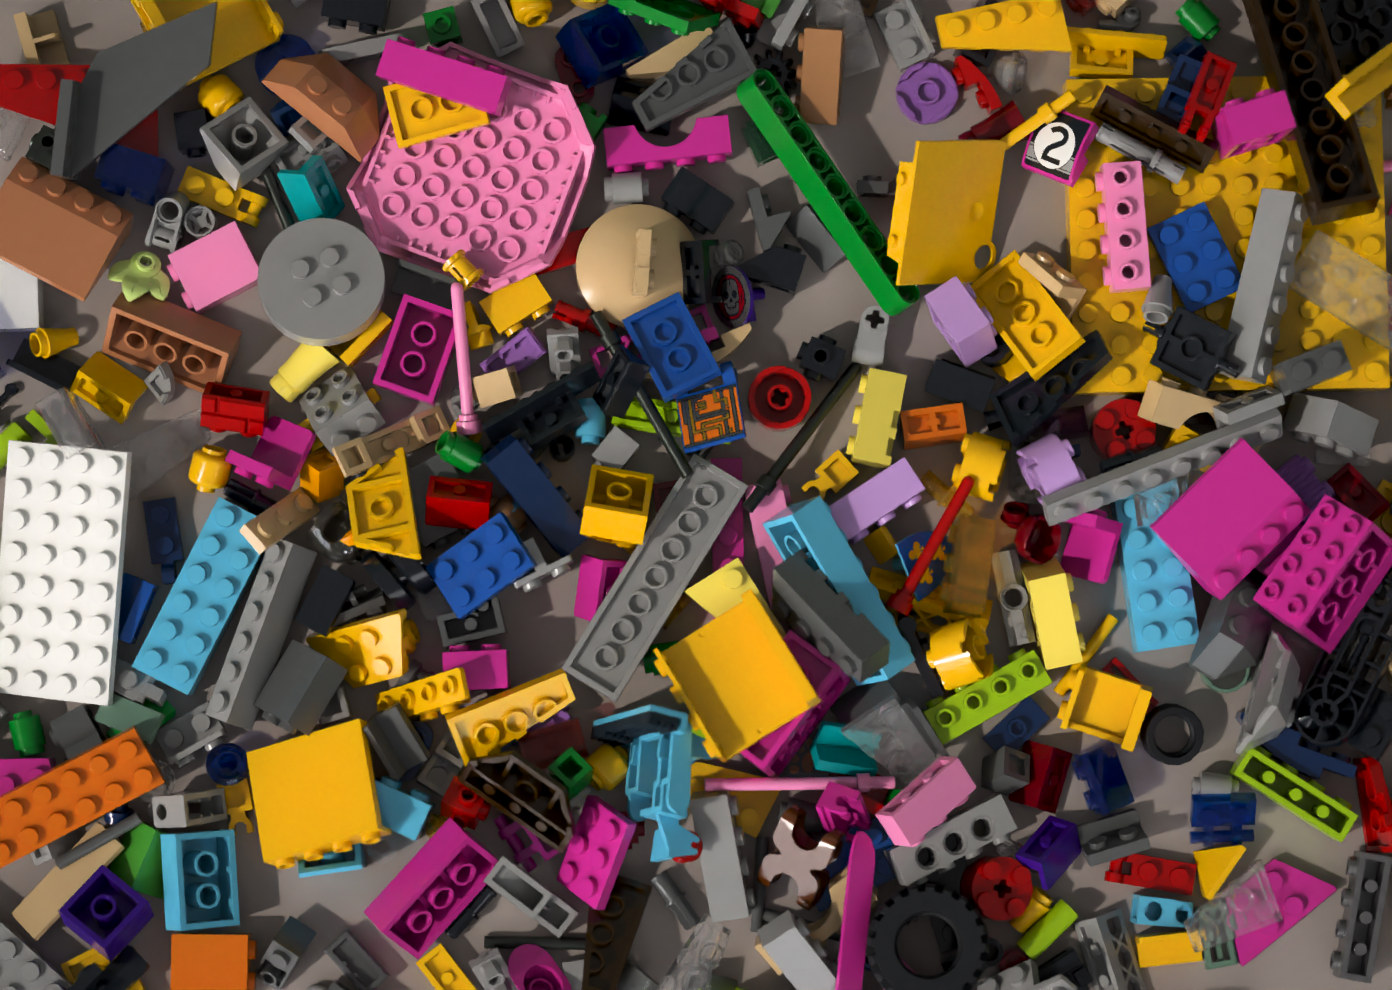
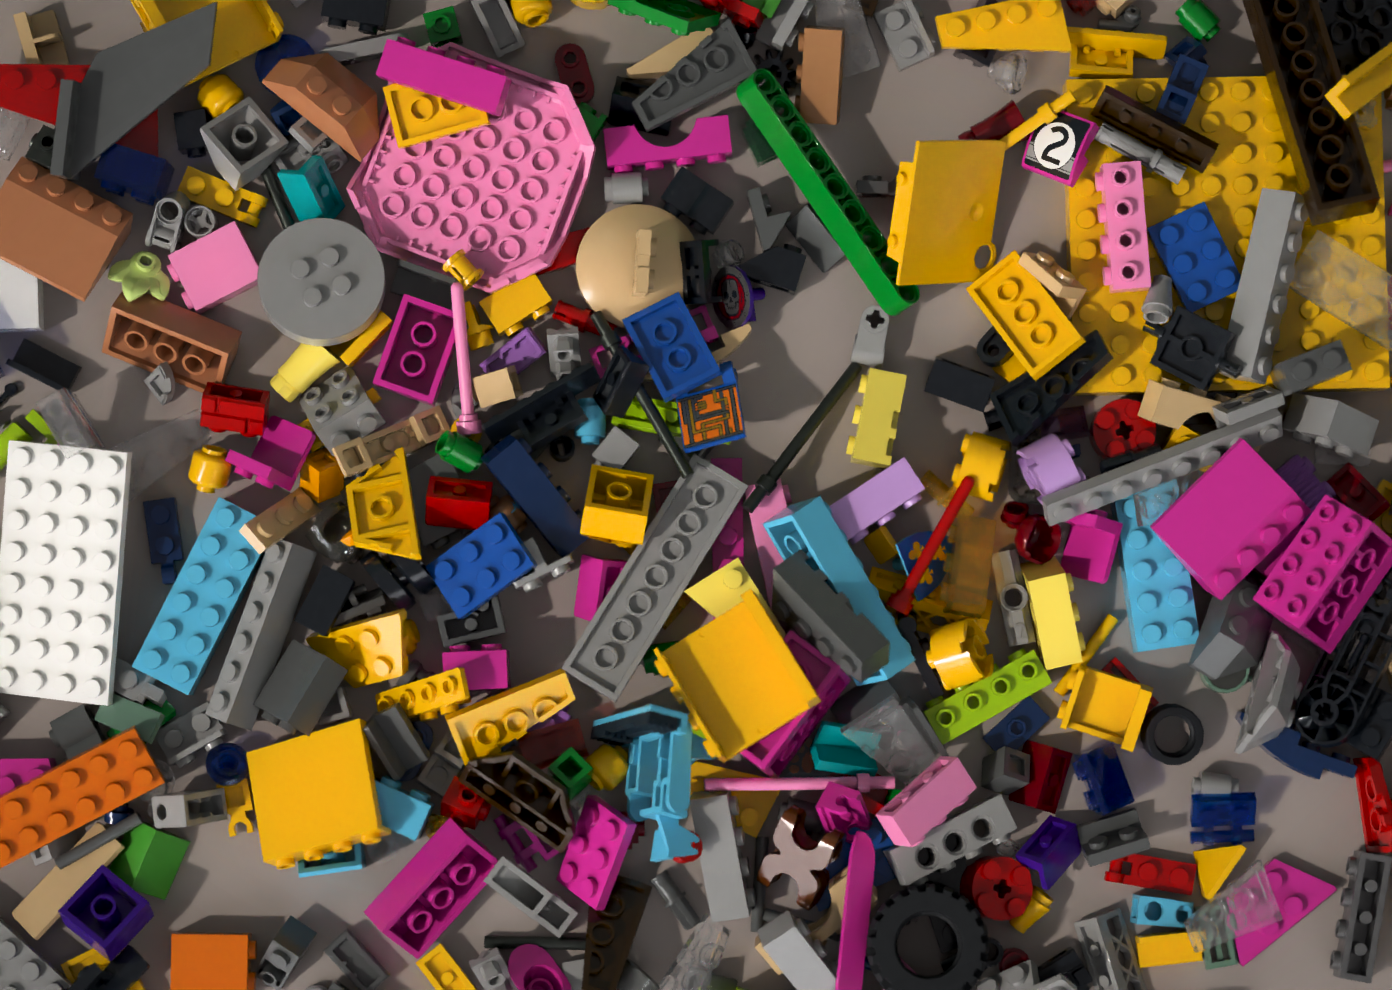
green brick [8,710,46,758] -> none
yellow cone [29,327,79,359] -> none
yellow panel [70,351,148,425] -> none
blue panel [118,573,159,644] -> none
medium azure brick [160,829,240,931] -> none
black axle [223,479,277,514] -> none
black axle [444,884,497,939] -> none
clear blue brick [555,4,650,90] -> none
red brick [748,366,812,432] -> none
black brick [796,334,847,382] -> none
yellow plate [801,450,859,500] -> none
medium lavender tile [896,62,958,125] -> none
orange hinge [900,403,967,450] -> none
lavender brick [924,276,998,368] -> none
red slope [951,55,1003,115] -> none
lime brick [1016,899,1078,960] -> none
red hinge [1178,51,1237,142] -> none
dark pink brick [1210,88,1296,160] -> none
lime brick [1228,746,1359,842] -> none

